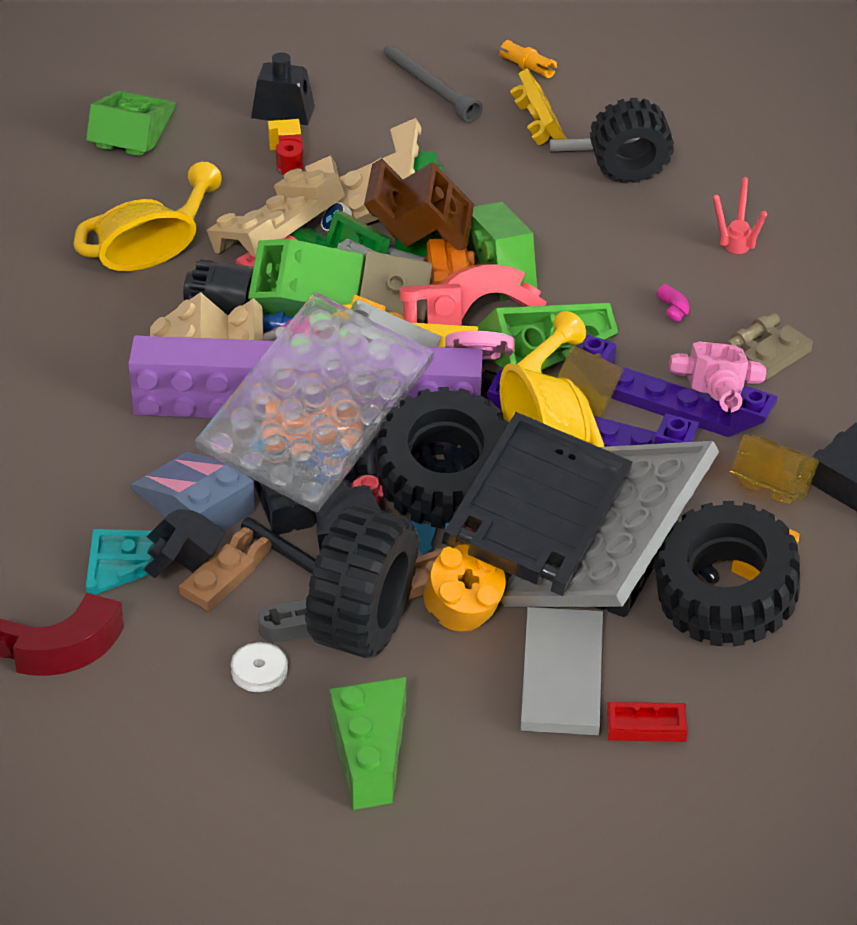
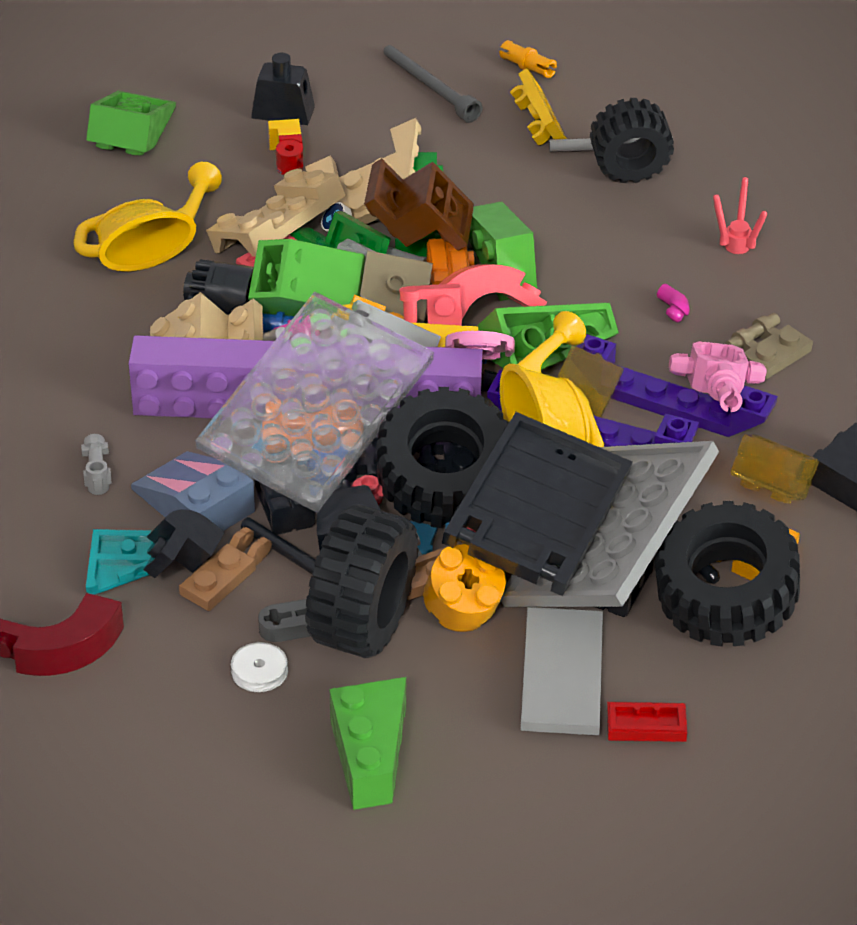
none -> light grey bar [81,434,112,495]

